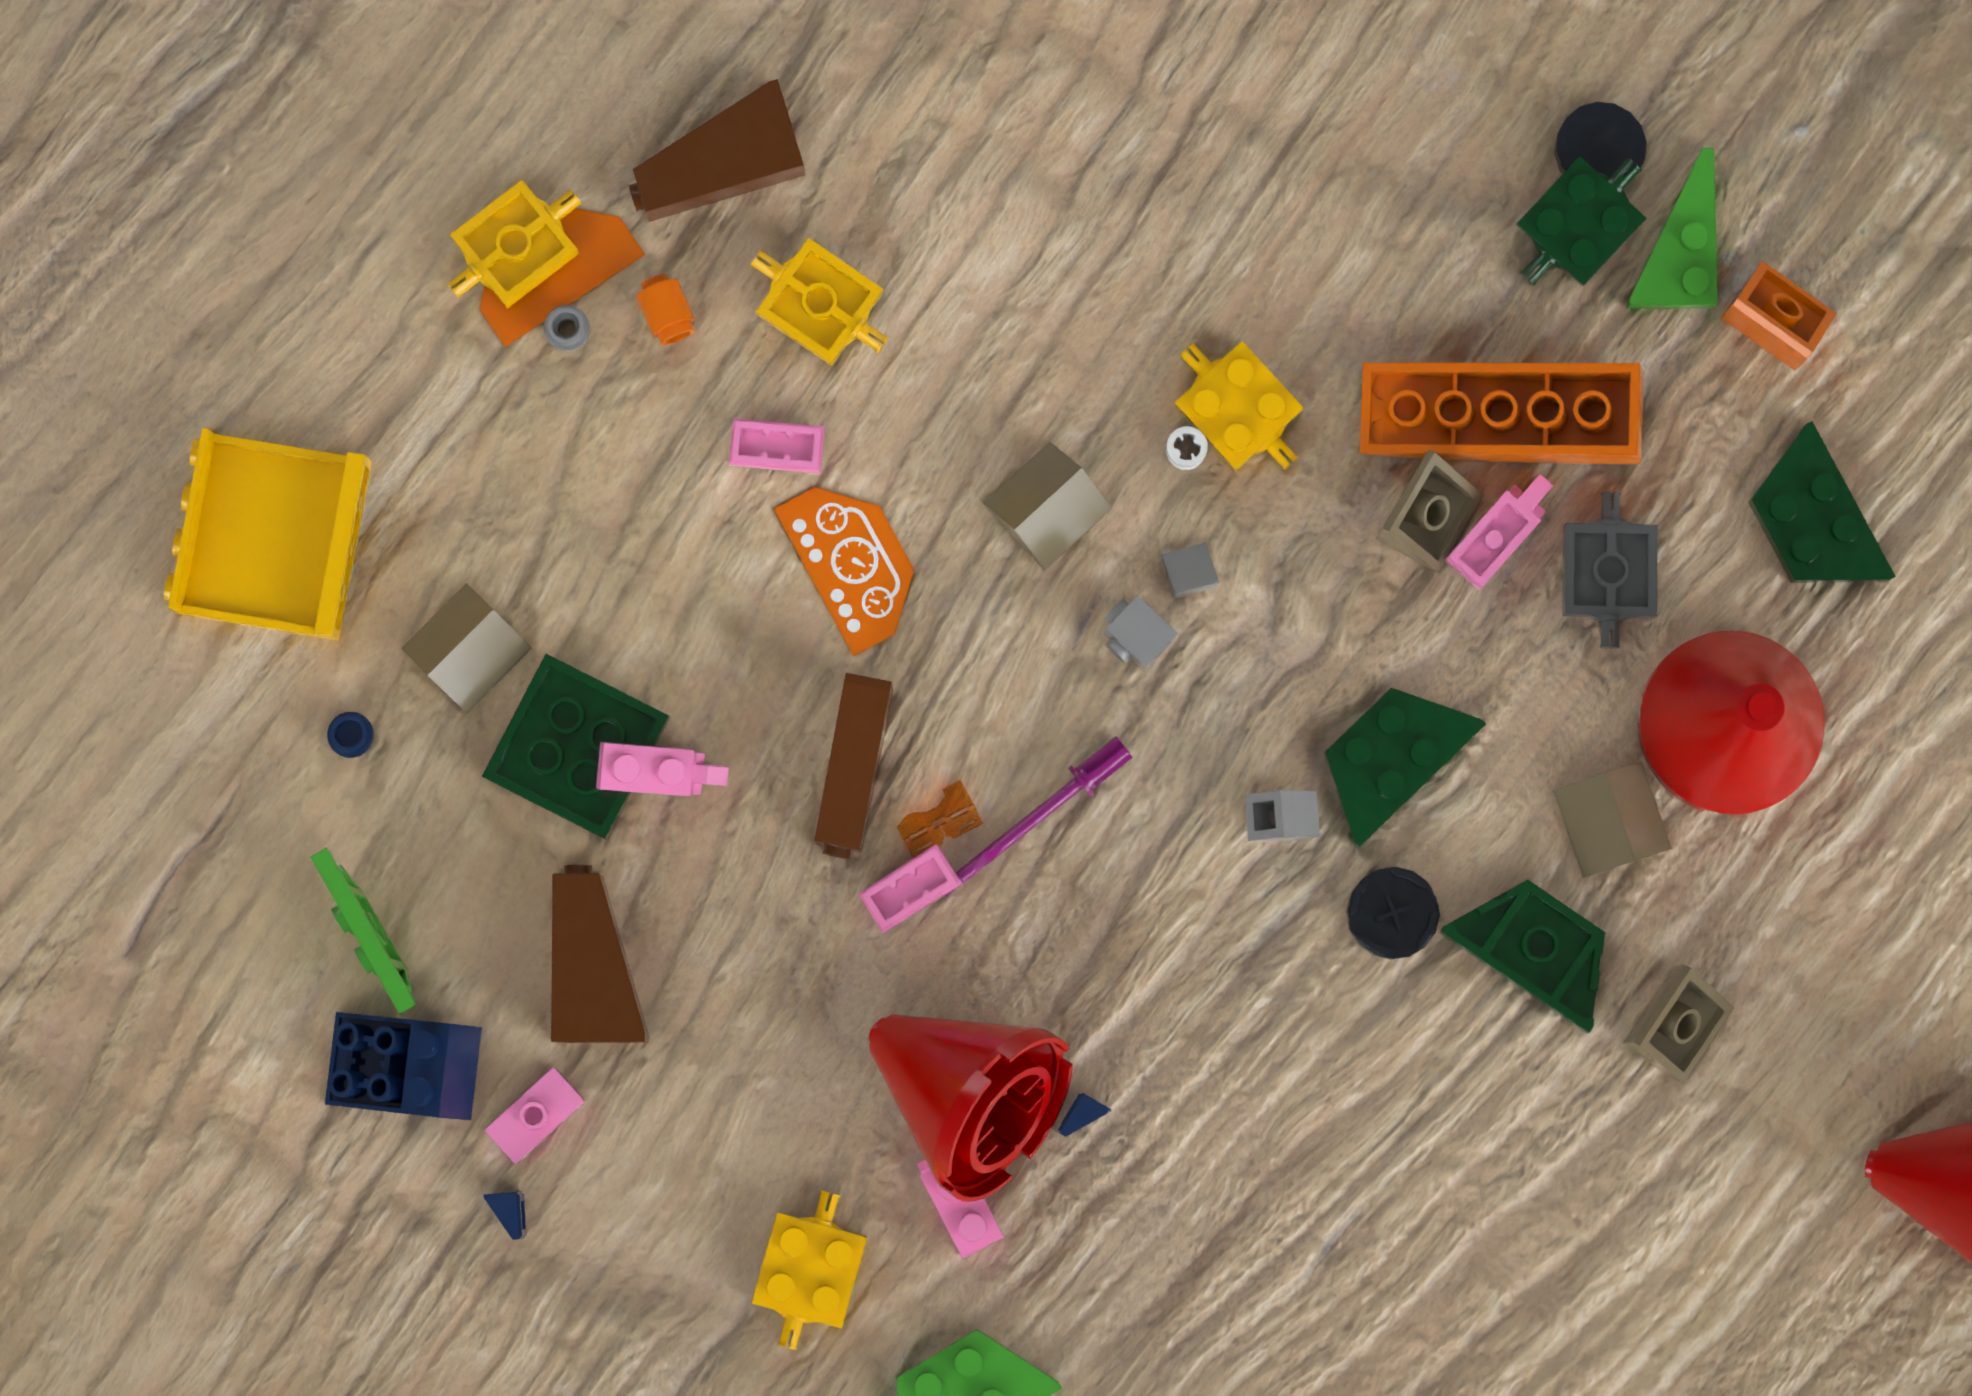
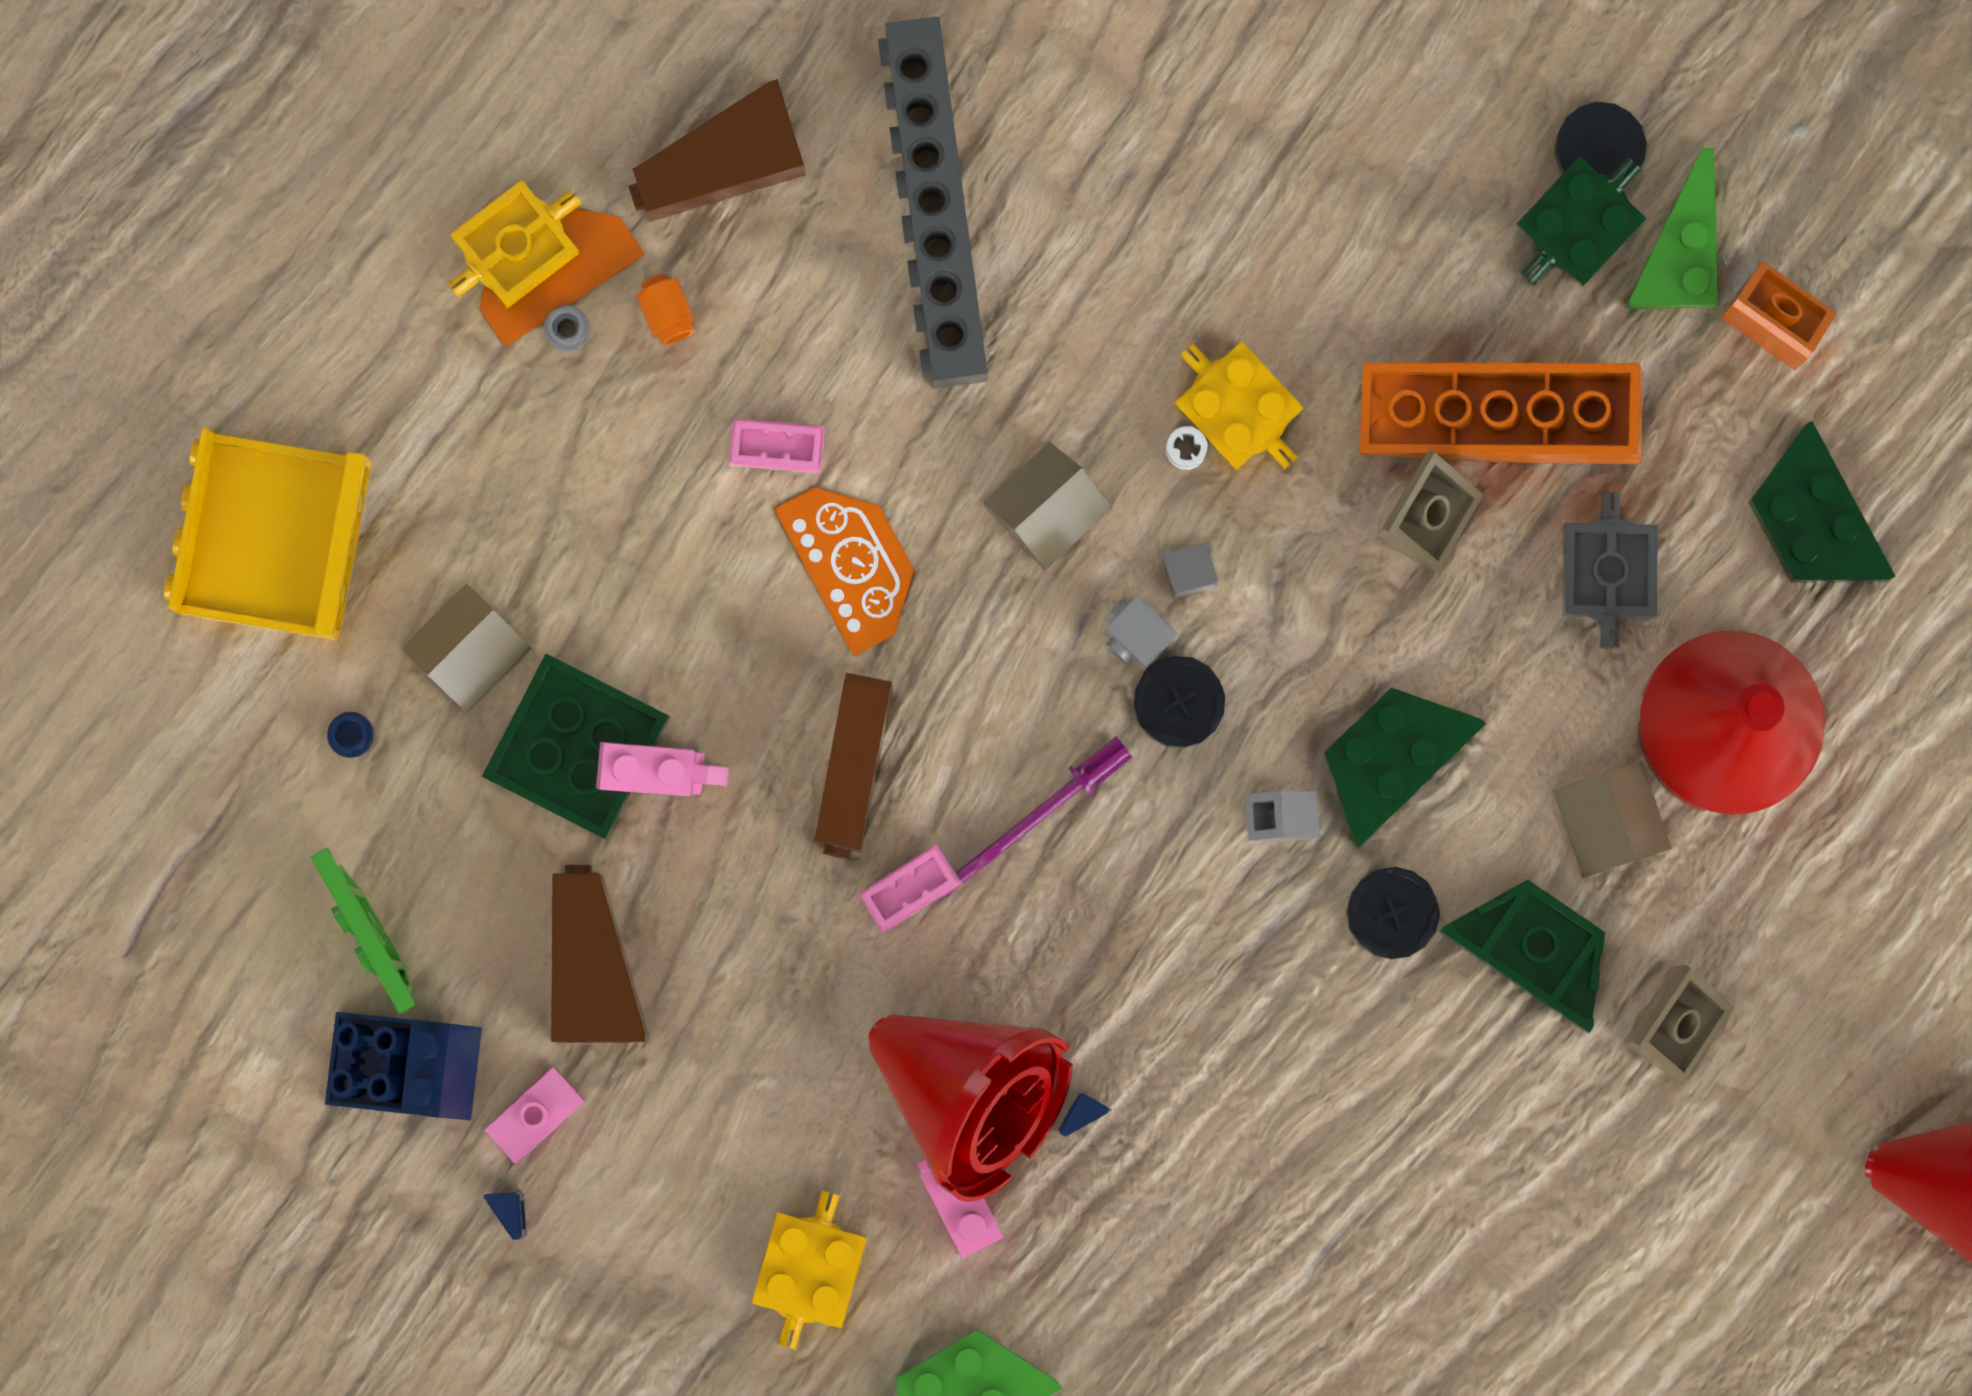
yellow plate [751,237,889,366] -> none
clear orange piece [897,780,983,859] -> none
bright pink hinge [1445,474,1554,590] -> none
none -> dark grey brick [878,16,988,389]
none -> black tile [1133,656,1226,748]

